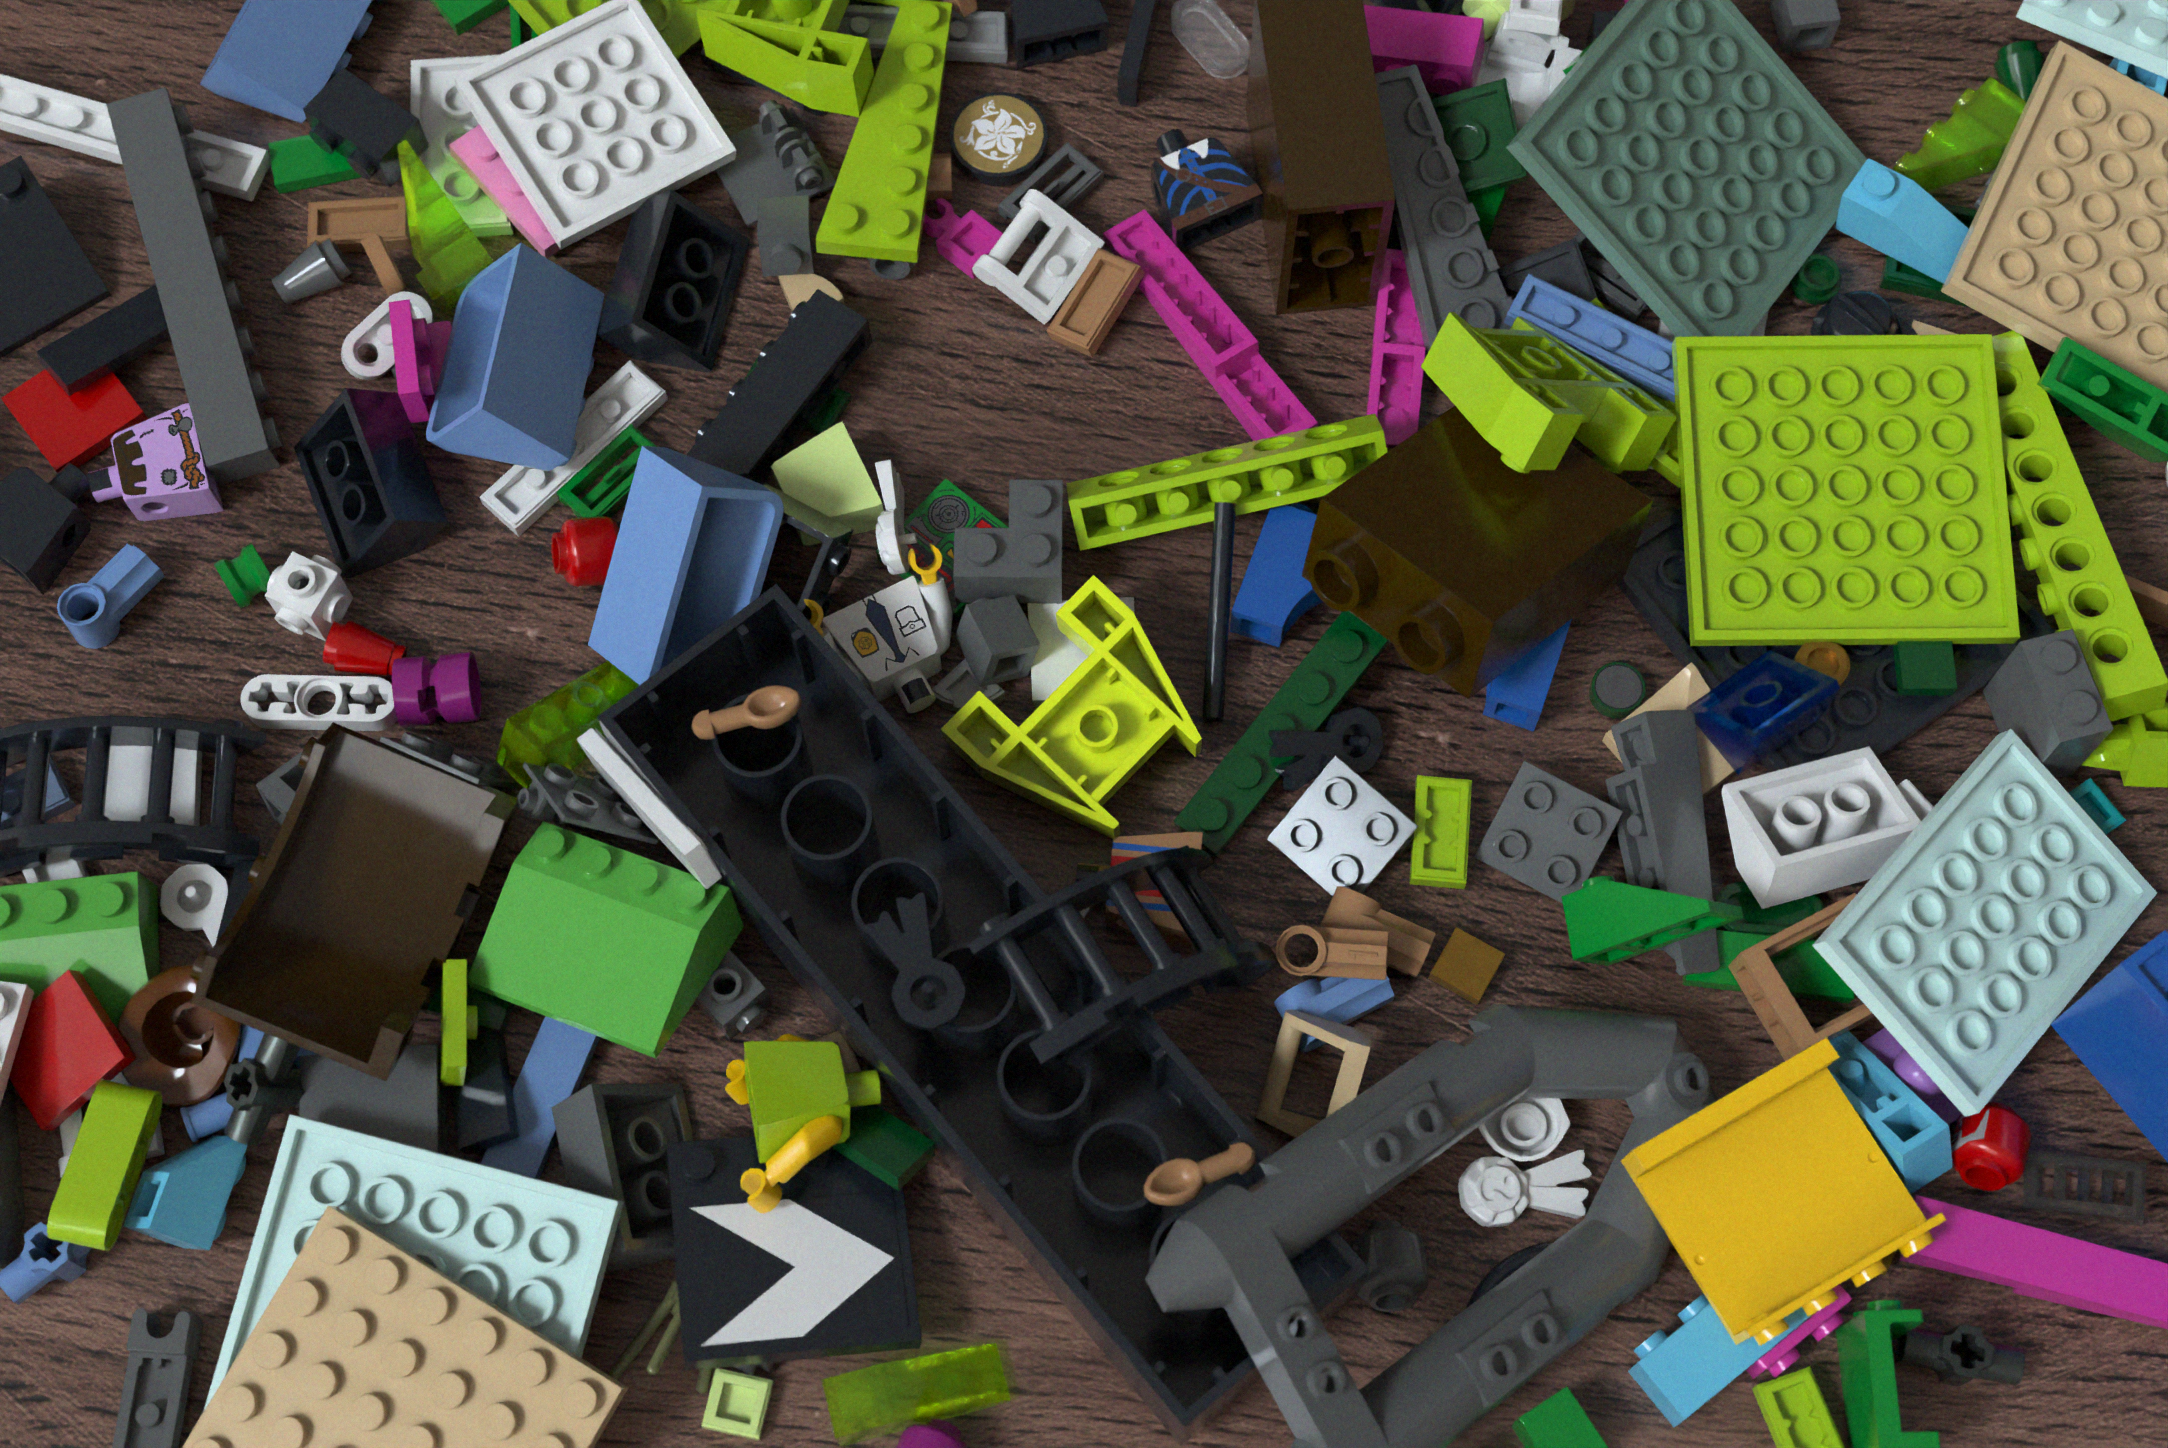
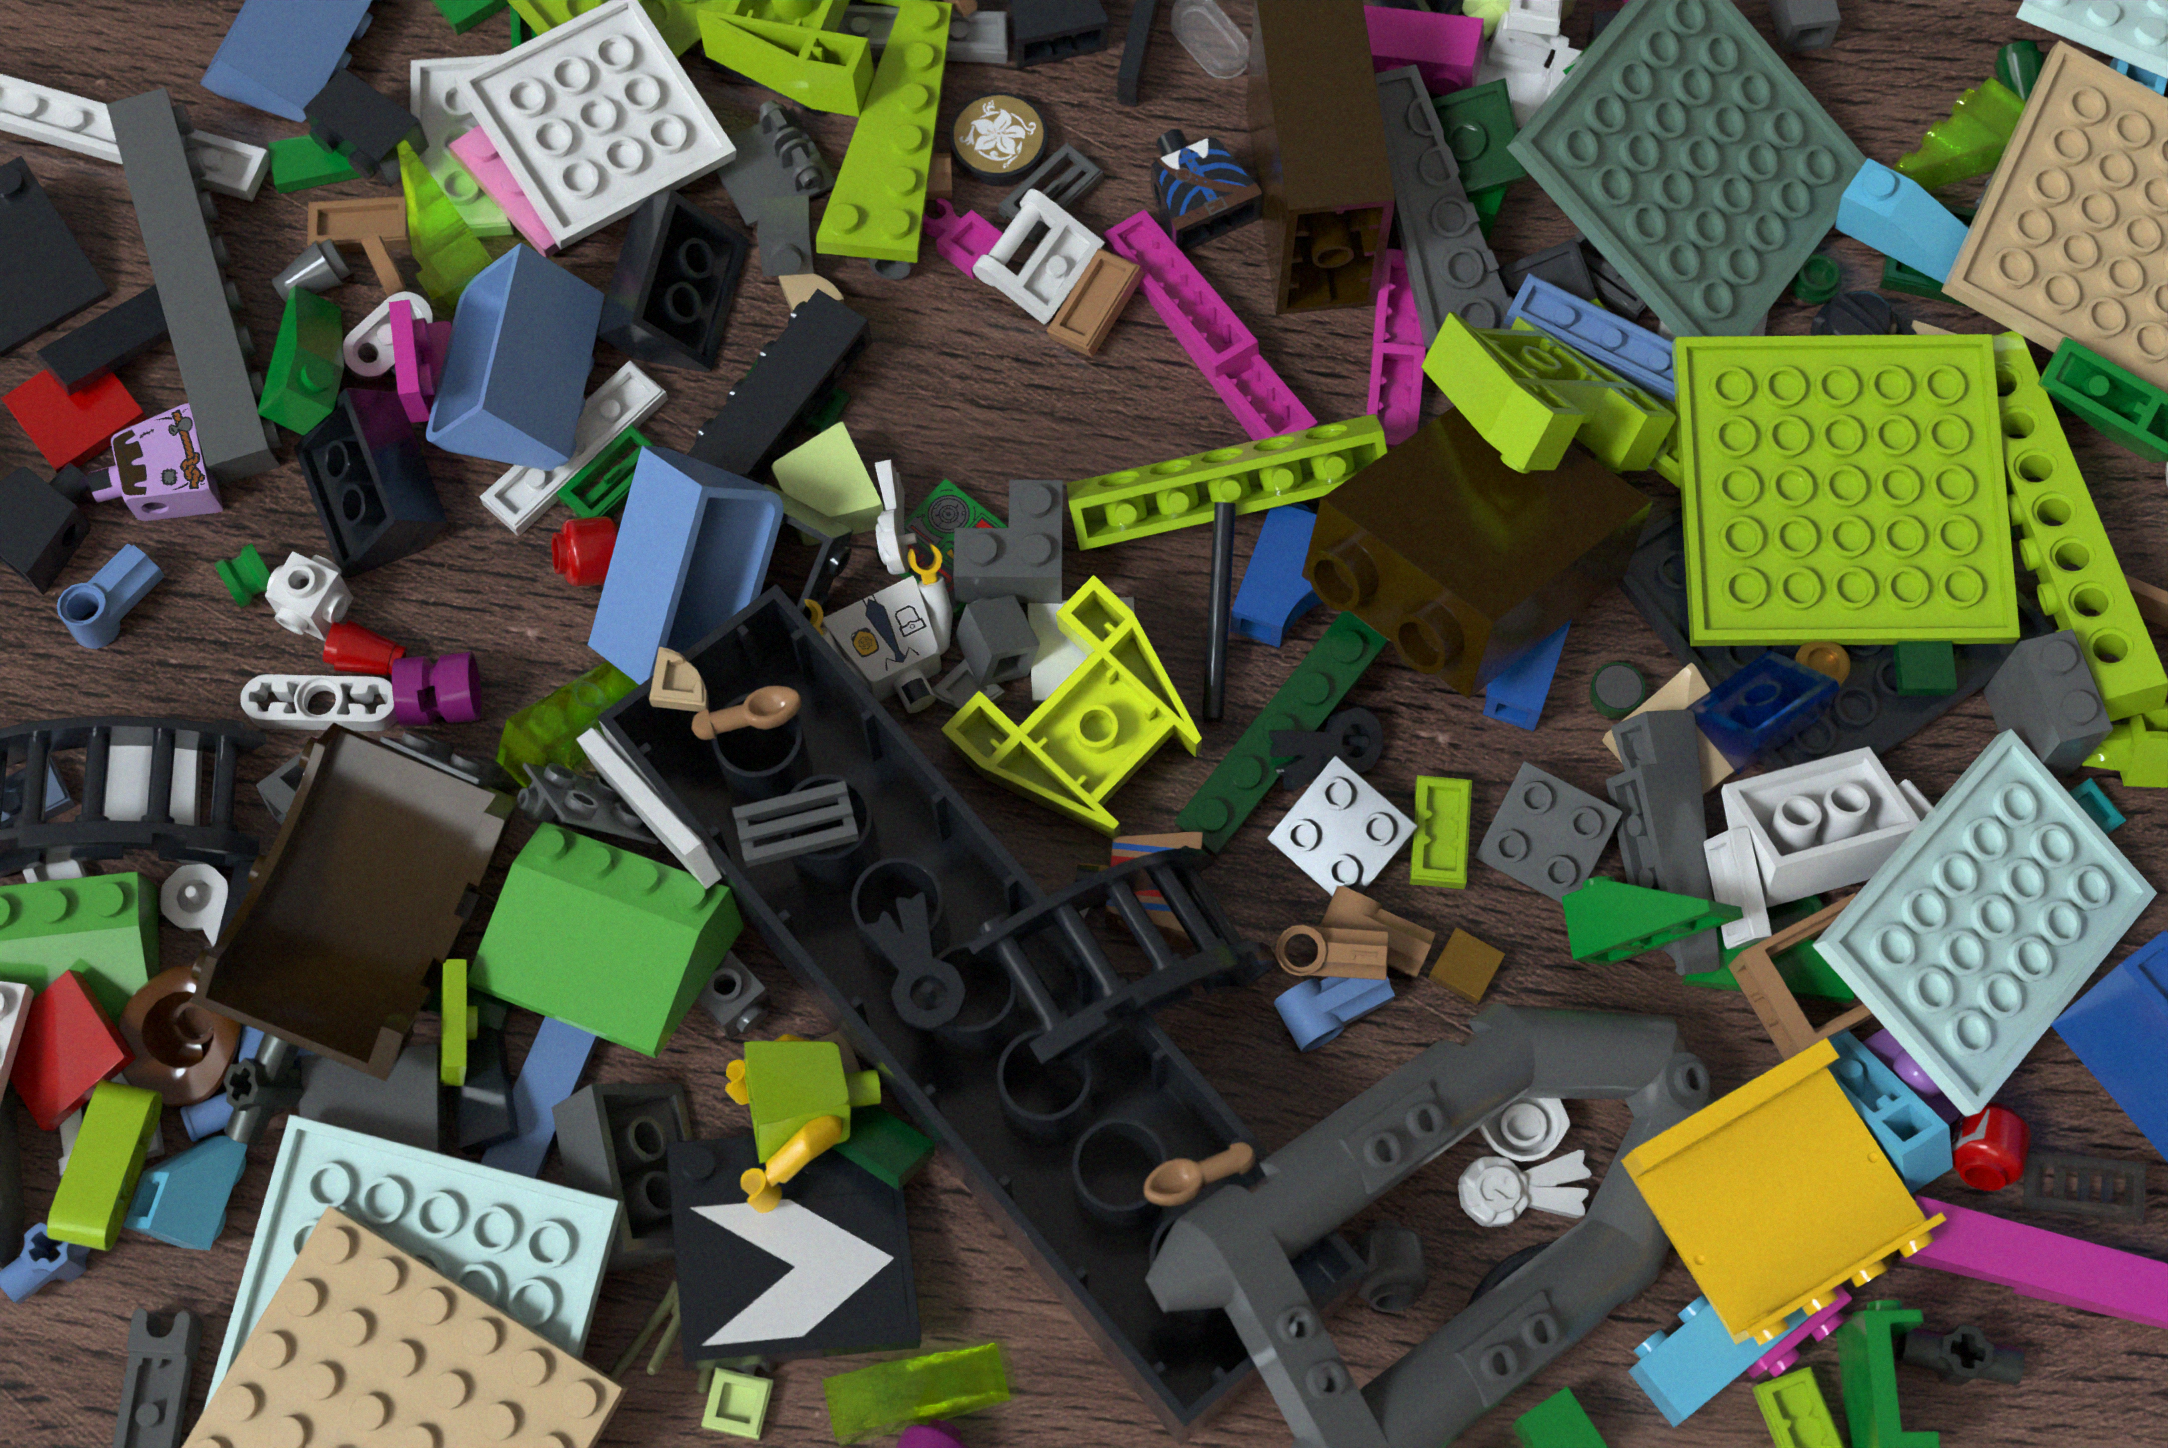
tan tile [1255,1009,1374,1138] -> none
none -> green slope [257,285,344,436]
none -> tan tile [649,647,709,712]
none -> dark grey tile [732,781,859,868]
none -> white tile [1704,827,1772,949]

